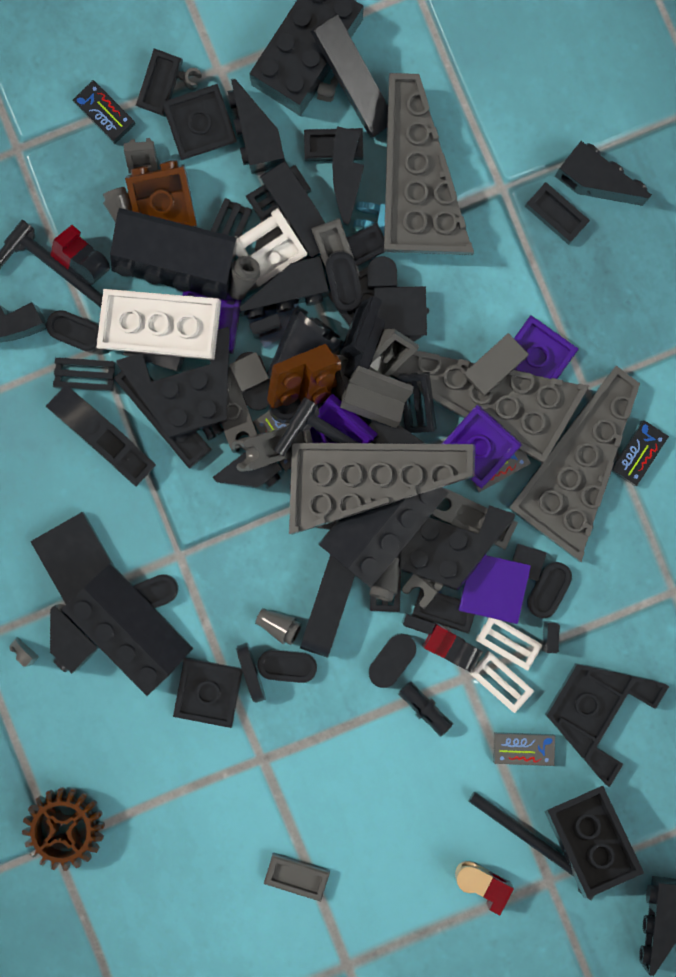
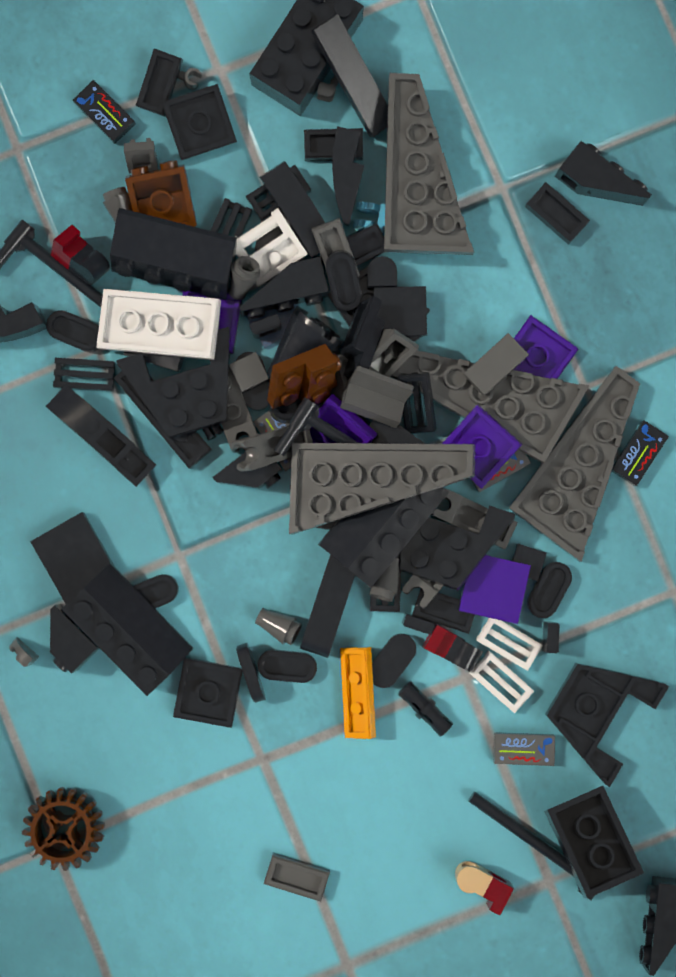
black slope [227,79,285,174] -> none
none -> light orange tile [340,647,376,739]

